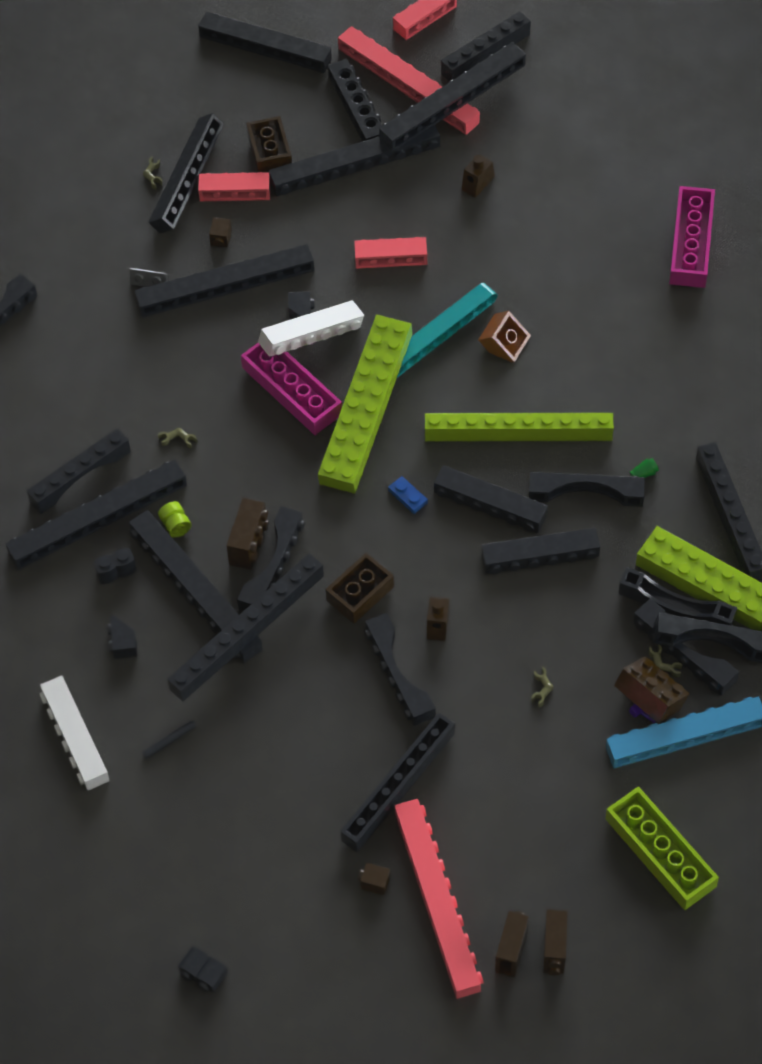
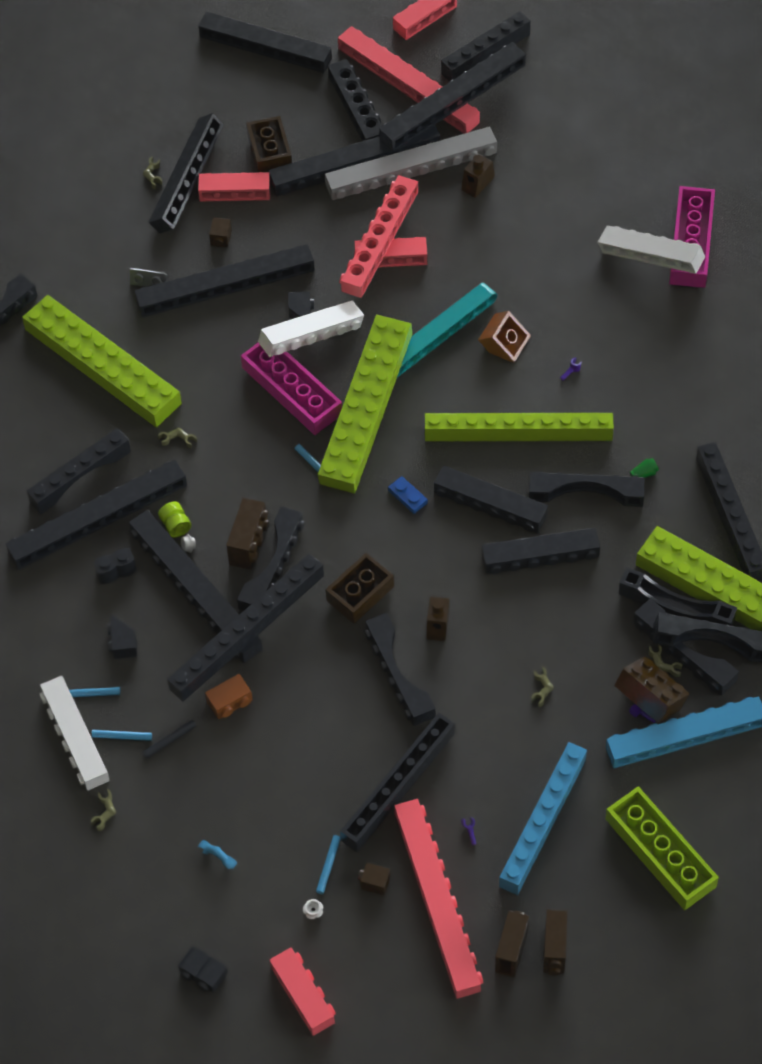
none -> lime brick [22,295,182,427]
none -> dark azure bar [69,687,120,697]
none -> olive arm [91,789,116,831]
none -> dark azure bar [92,730,152,741]
none -> white plate [181,534,196,553]
none -> dark azure arm [197,840,237,869]
none -> dark orange brick [205,674,253,720]
none -> coral brick [269,947,336,1036]
none -> dark azure bar [295,444,321,472]
none -> white plate [303,899,323,919]
none -> dark azure bar [316,835,341,894]
none -> light grey brick [325,126,497,200]
none -> coral brick [339,175,418,298]
none -> dark purple hand [461,816,477,845]
none -> dark azure brick [499,742,587,895]
none -> dark purple hand [560,358,582,381]
none -> white brick [598,225,705,274]

